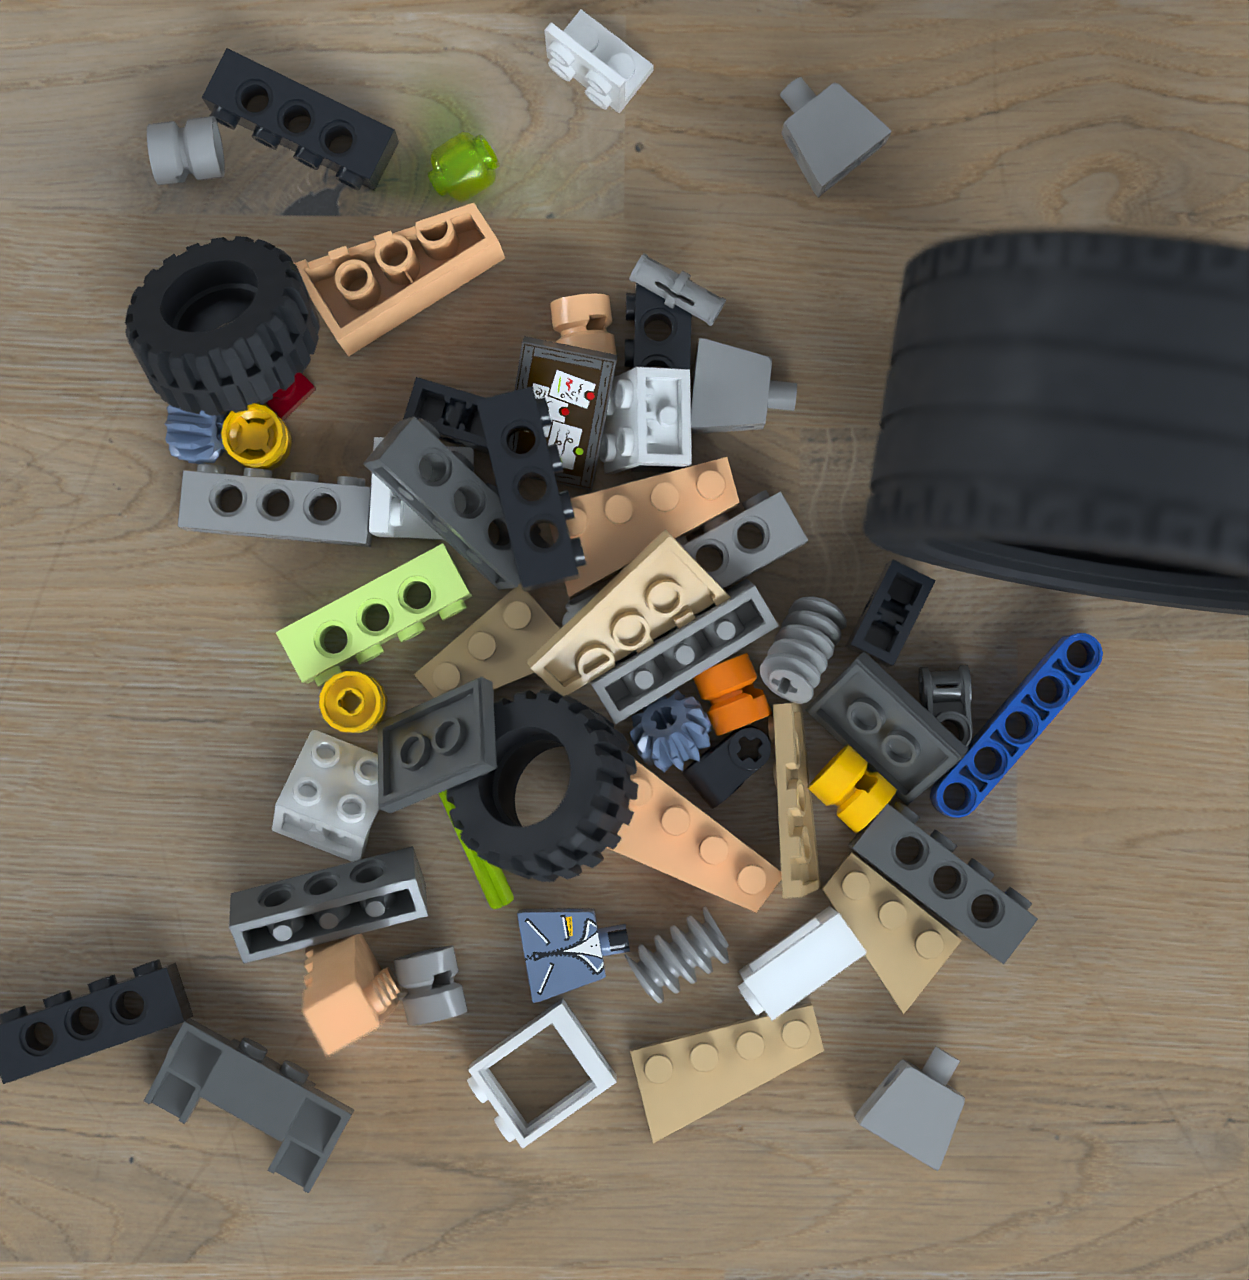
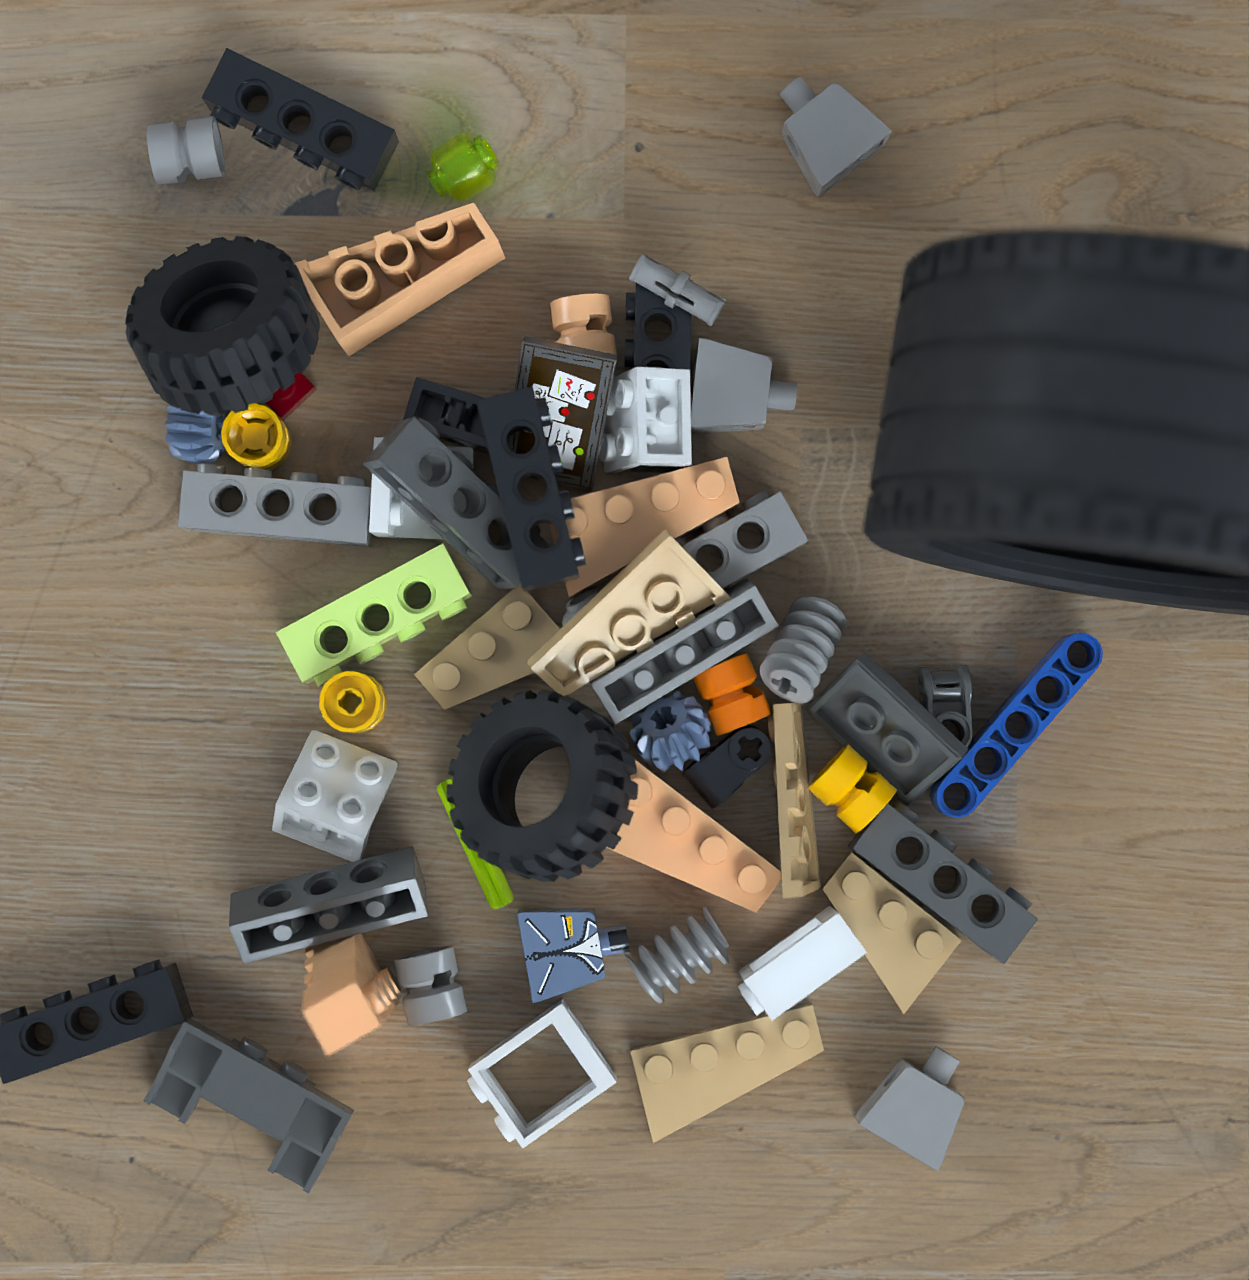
dark grey tile [377,676,496,814] -> none
white bracket [544,9,654,113] -> none
black brick [845,559,936,667] -> none

